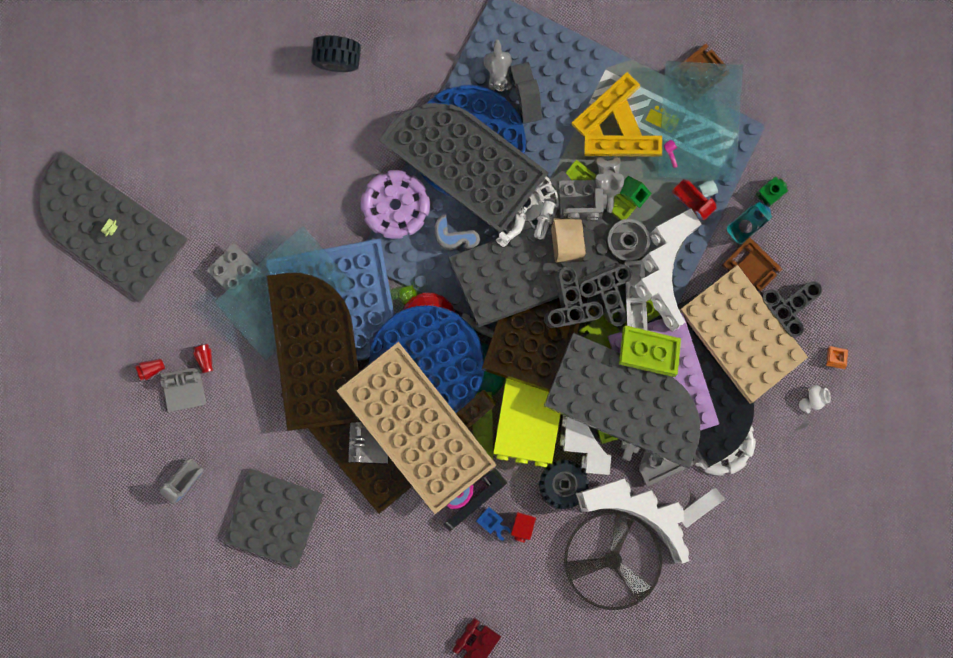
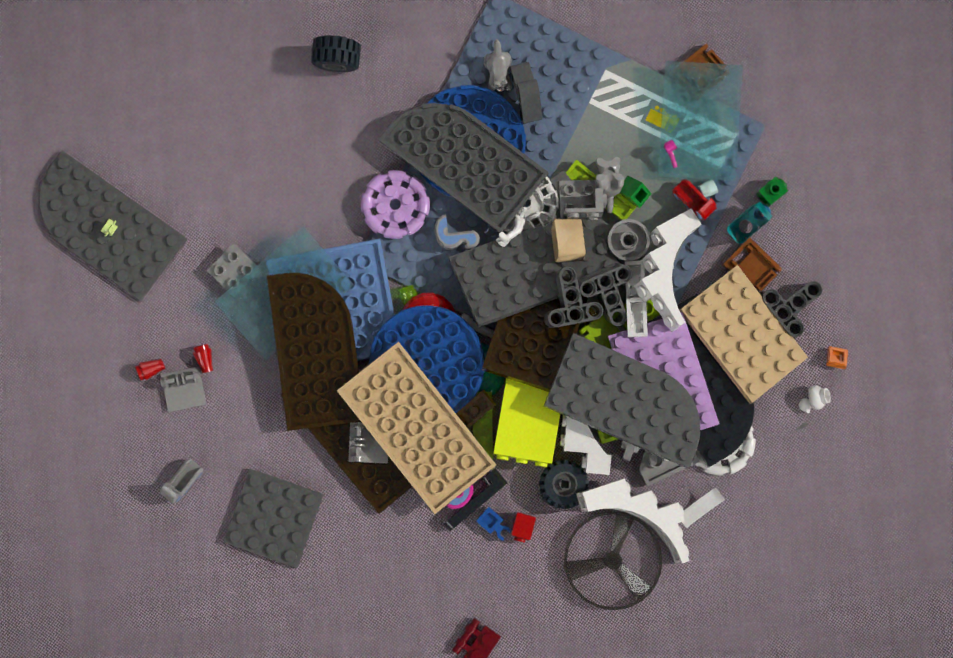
white axle [534,201,556,240] -> none
yellow plate [572,72,662,157] -> none
lime plate [619,325,681,377] -> none

